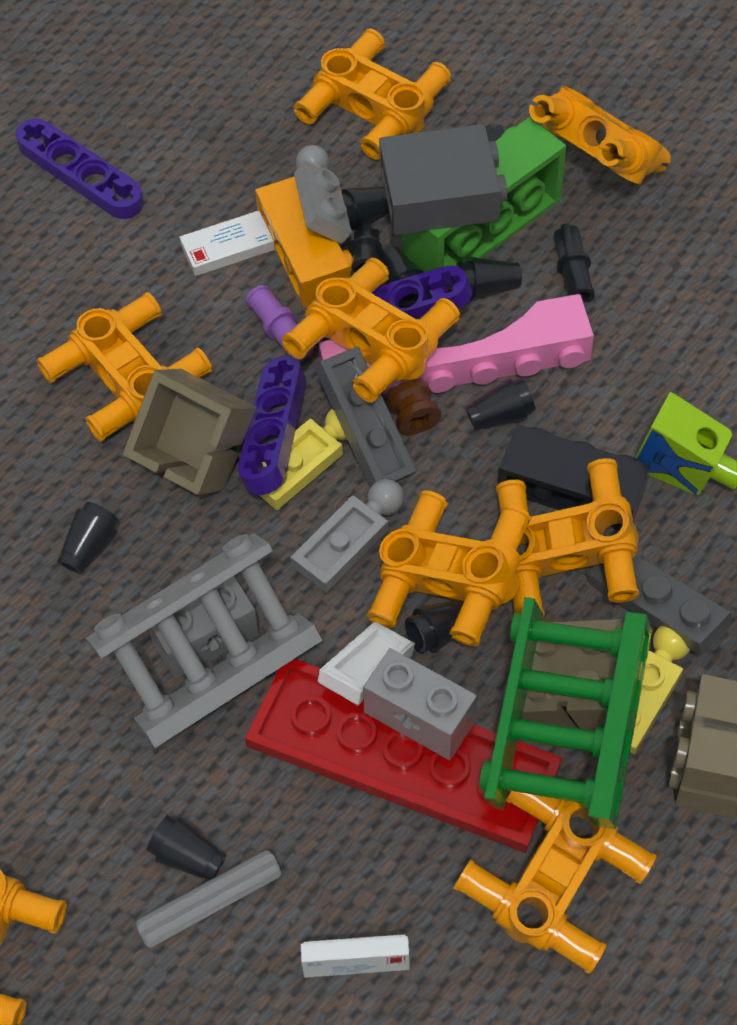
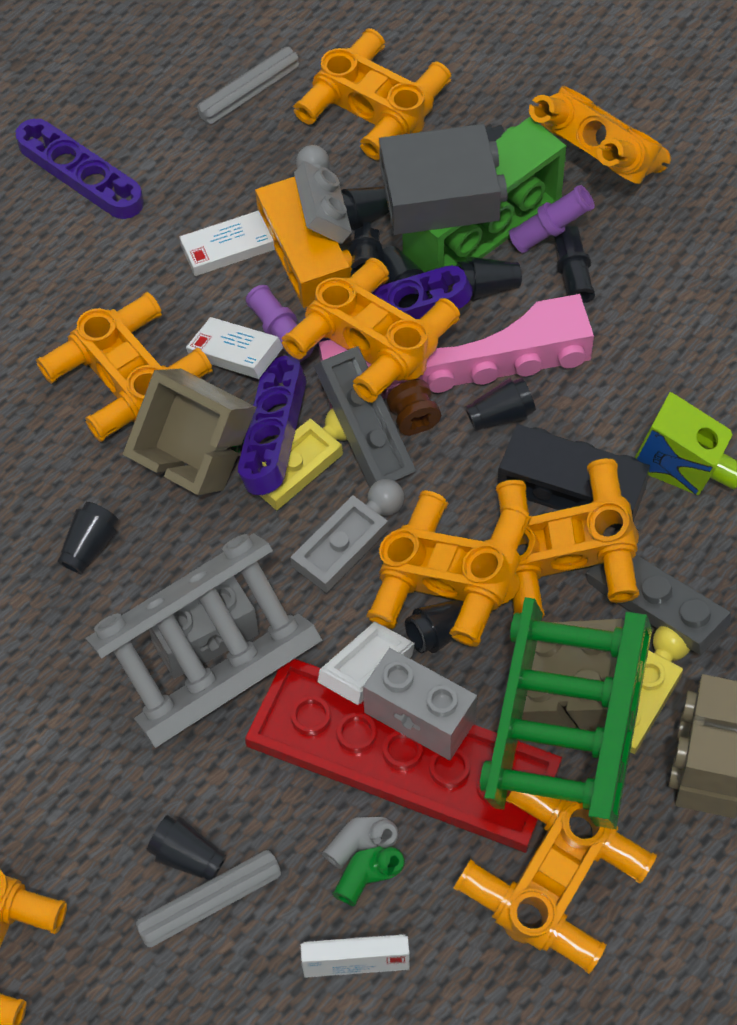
none -> white tile [186,317,283,379]
none -> light grey axle [197,47,299,125]
none -> light grey arm [322,817,399,870]
none -> green arm [332,846,405,906]
none -> medium lavender pin [509,185,595,253]

